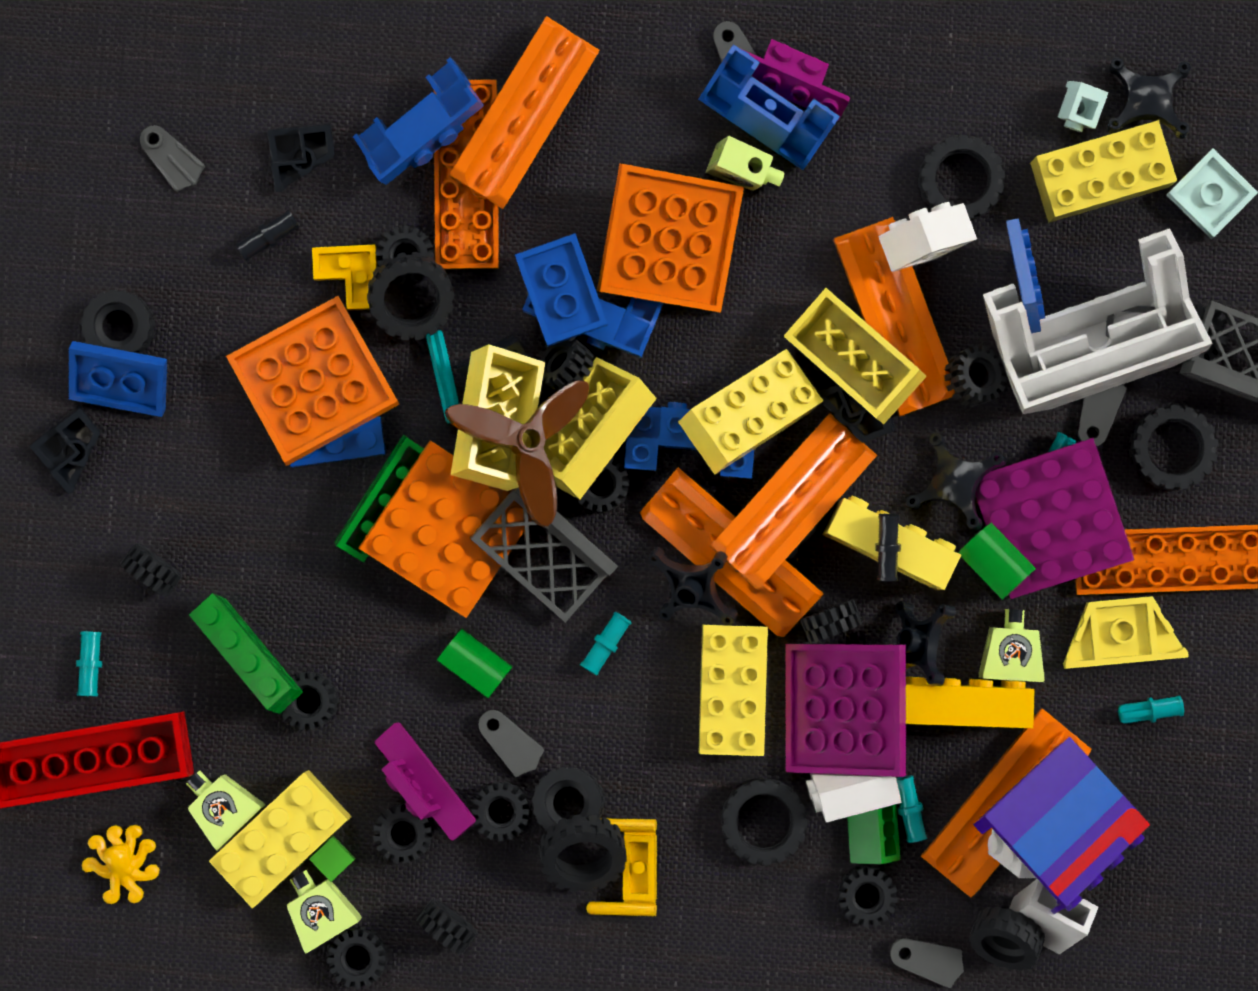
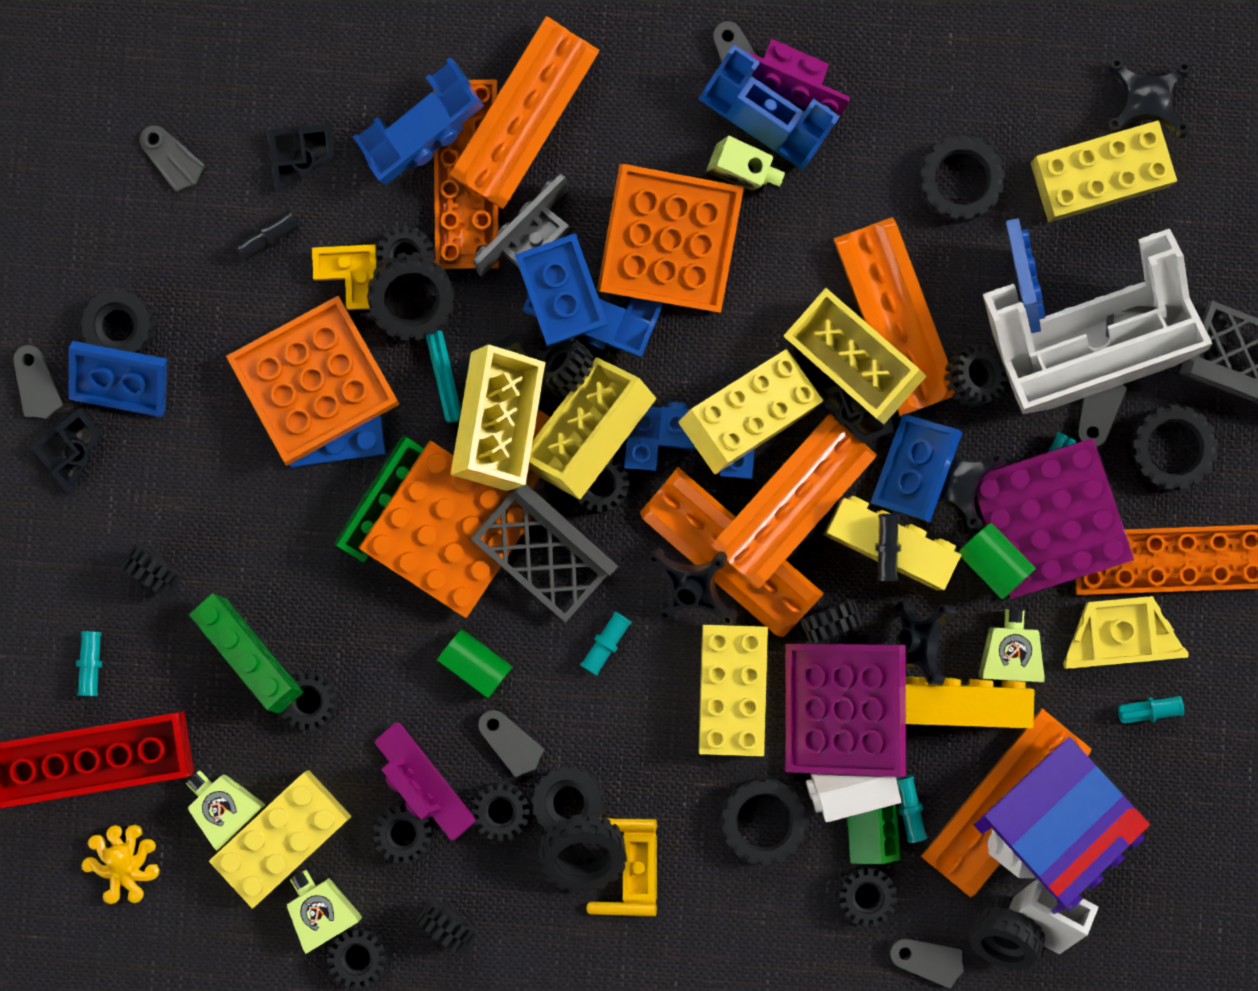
bright green tile [309,836,356,882] -> none
reddish brown piece [445,380,589,527] -> none
white brick [878,202,977,272] -> none
light aqua brick [1058,81,1108,132] -> none
light aqua plate [1166,148,1258,239] -> none
none -> dark grey piece [14,345,63,419]
none -> dark grey bracket [474,174,570,277]
none -> blue plate [870,414,963,523]

